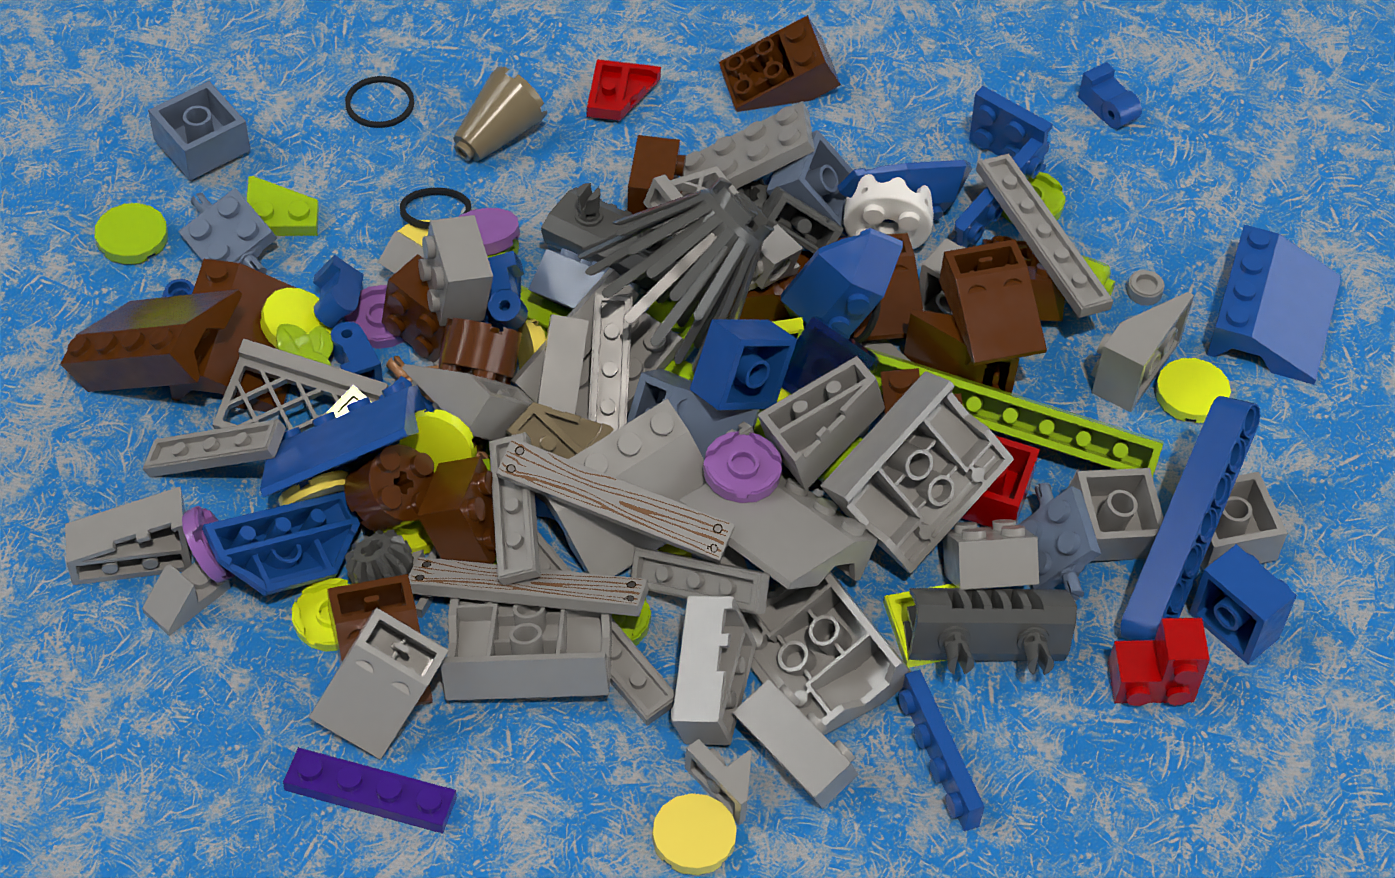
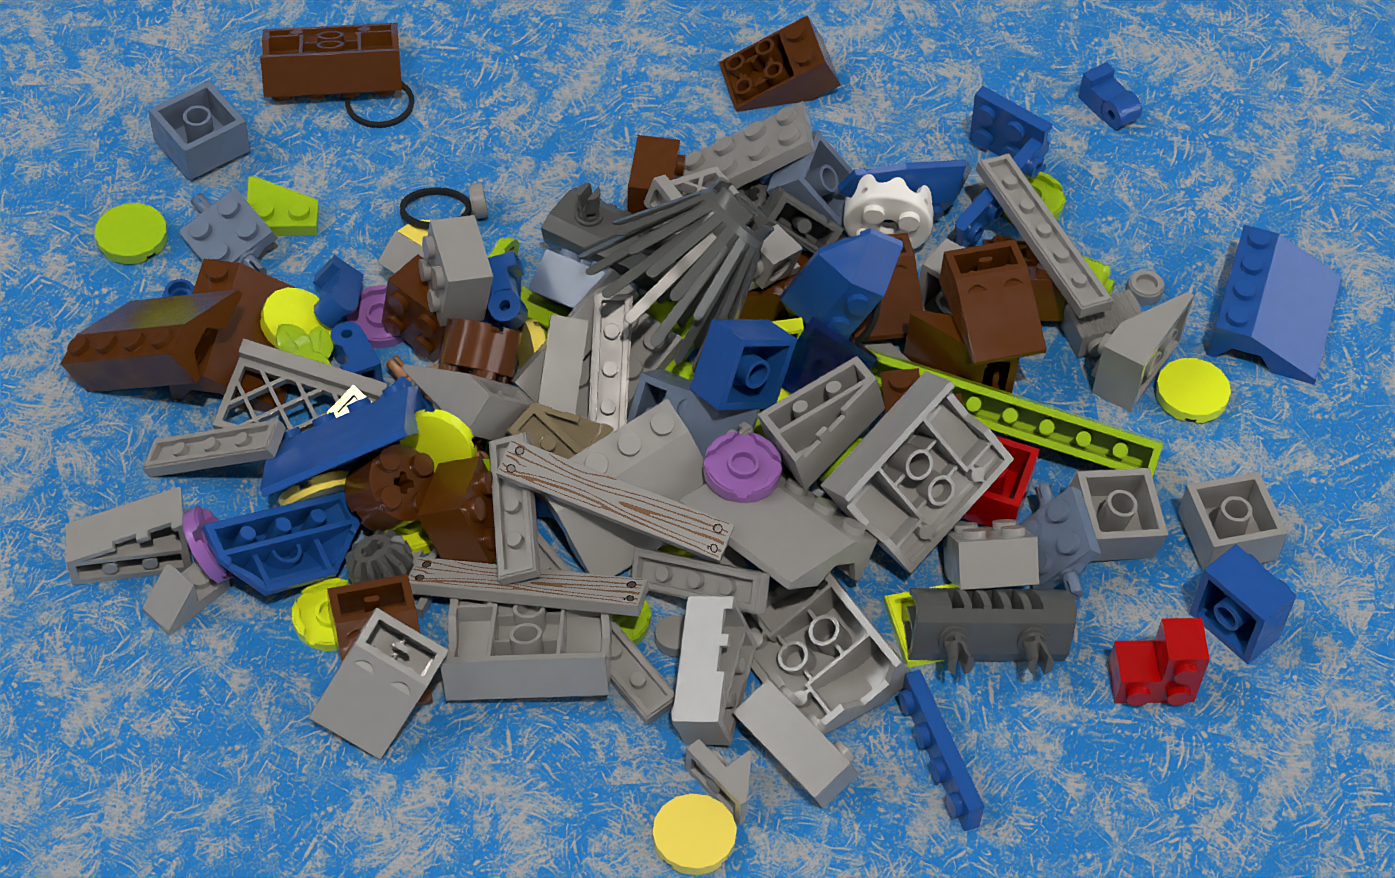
dark purple plate [283,747,457,834] -> none
dark tan cone [453,67,547,161] -> none
medium lavender tile [458,208,520,256] -> none
red wing [587,59,661,121] -> none
blue beam [1120,396,1260,641] -> none
none -> reddish brown piece [260,23,402,101]
none -> light grey tile [468,182,489,219]
none -> light grey tile [655,615,685,657]
none -> light grey brick [1061,289,1143,357]

